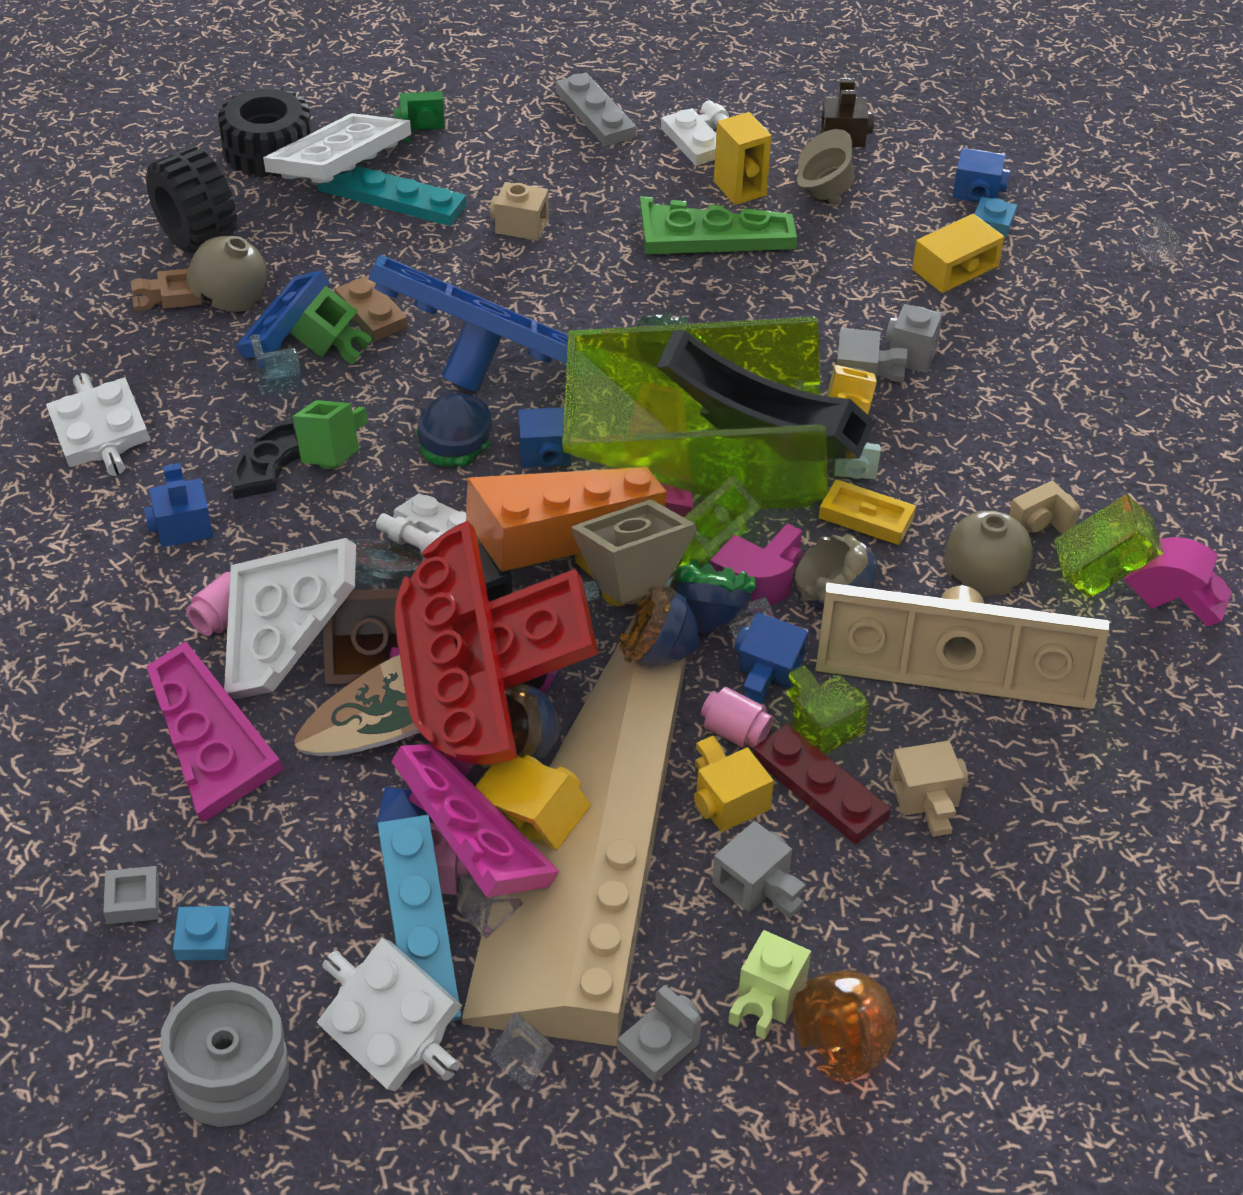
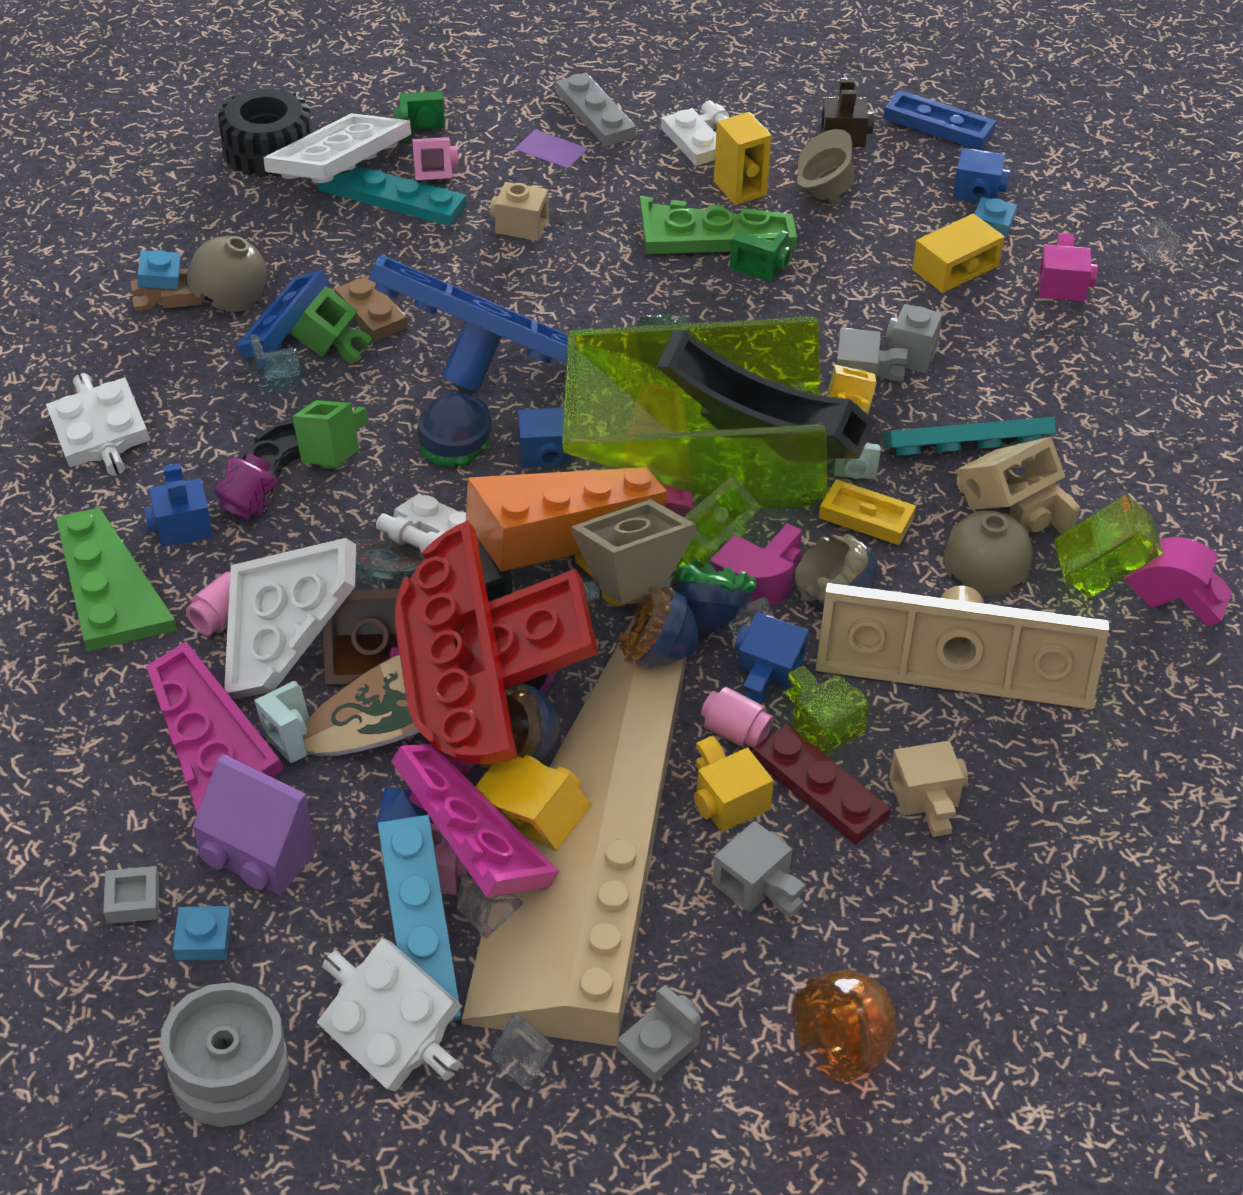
black tyre [146,146,237,253] -> none
yellowish green brick [728,930,811,1039] -> none
none -> bright green wing [56,507,177,651]
none -> dark azure plate [138,250,181,290]
none -> medium lavender slope [193,754,315,896]
none -> magenta head [214,453,279,520]
none -> light aqua bracket [254,681,309,763]
none -> bright pink brick [412,137,459,180]
none -> medium lavender sticker [515,130,588,168]
none -> green bracket [730,230,792,281]
none -> teal plate [881,417,1056,456]
none -> blue plate [883,90,997,151]
none -> tan torso [957,437,1065,510]
none -> dark pink brick [1038,233,1098,301]

